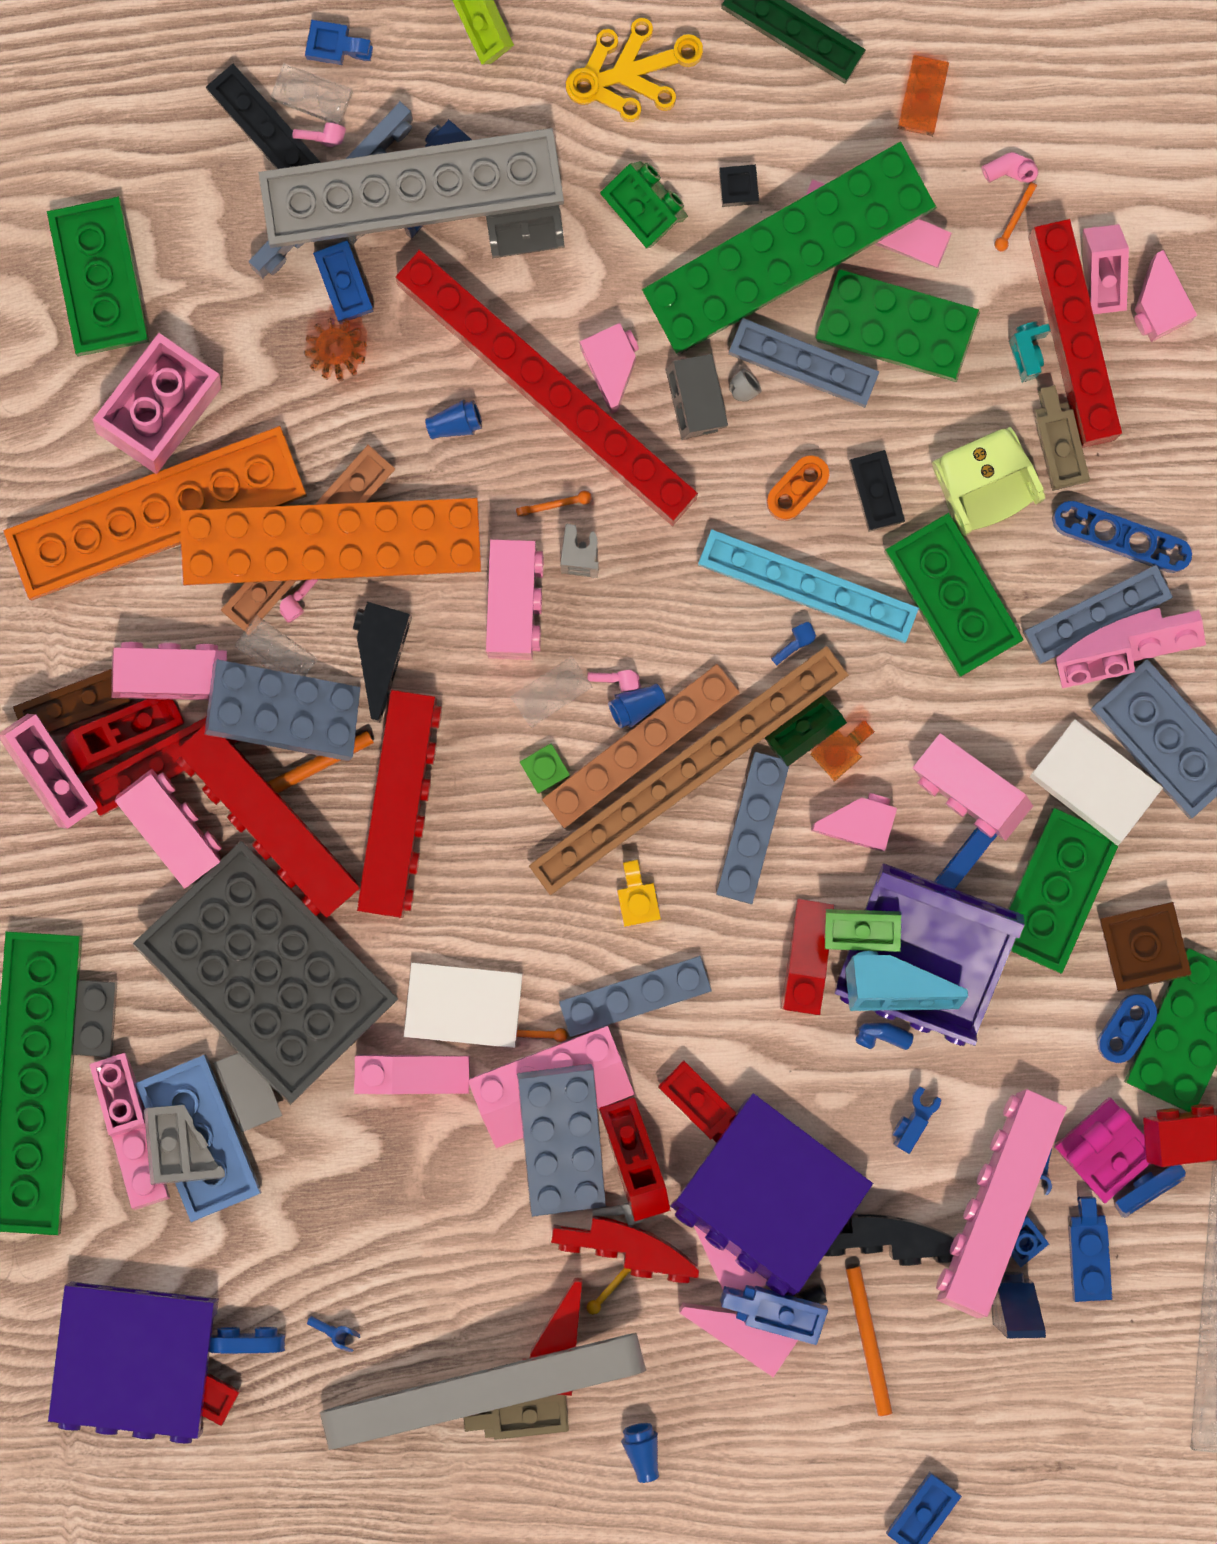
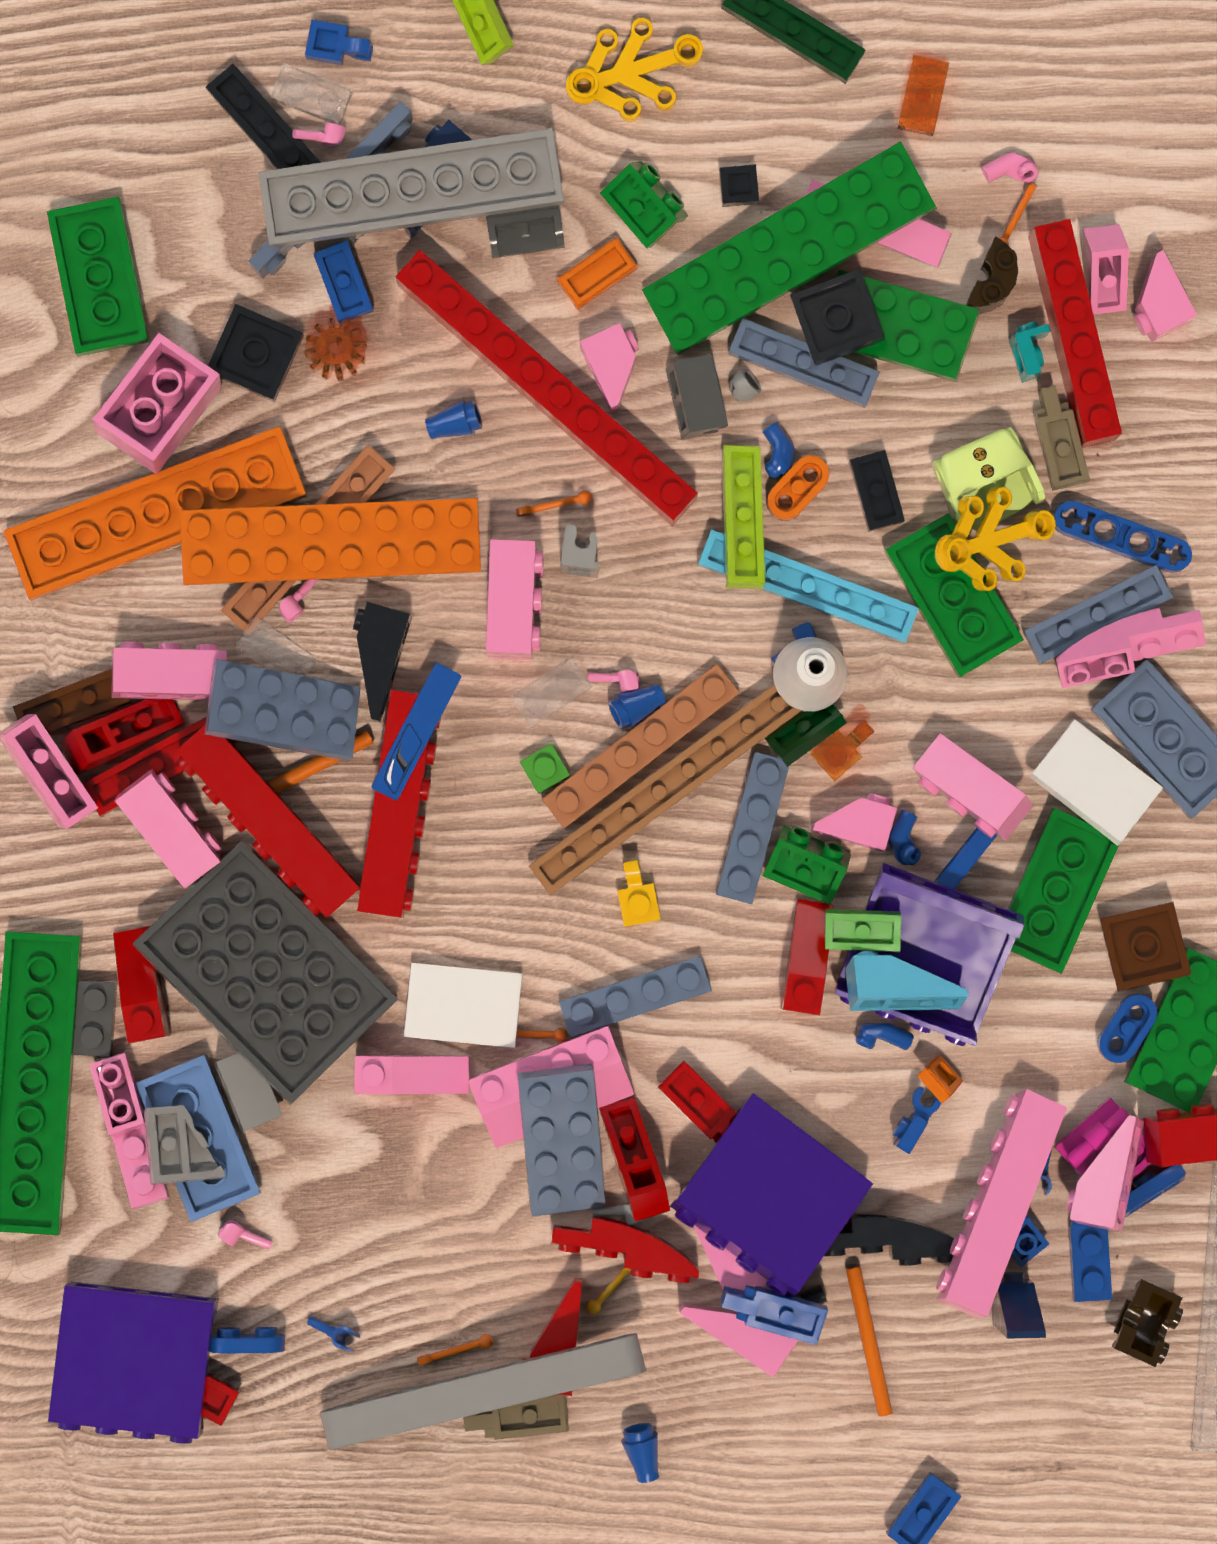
none -> red slope [113,926,171,1044]
none -> black plate [208,304,304,402]
none -> bright pink hand [218,1220,273,1249]
none -> blue sticker [371,663,461,800]
none -> orange hinge [417,1334,493,1365]
none -> orange tile [557,237,638,310]
none -> lime plate [722,445,765,589]
none -> blue arm [762,422,795,479]
none -> green bracket [762,825,851,905]
none -> white cone [773,637,847,711]
none -> black plate [790,269,885,366]
none -> blue arm [888,809,921,865]
none -> orange tile [917,1053,963,1103]
none -> yellow plant [935,487,1056,591]
none -> dark brown cylinder [966,236,1018,315]
none -> bright pink slope [1067,1115,1144,1232]
none -> dark brown cylinder [1112,1279,1183,1367]

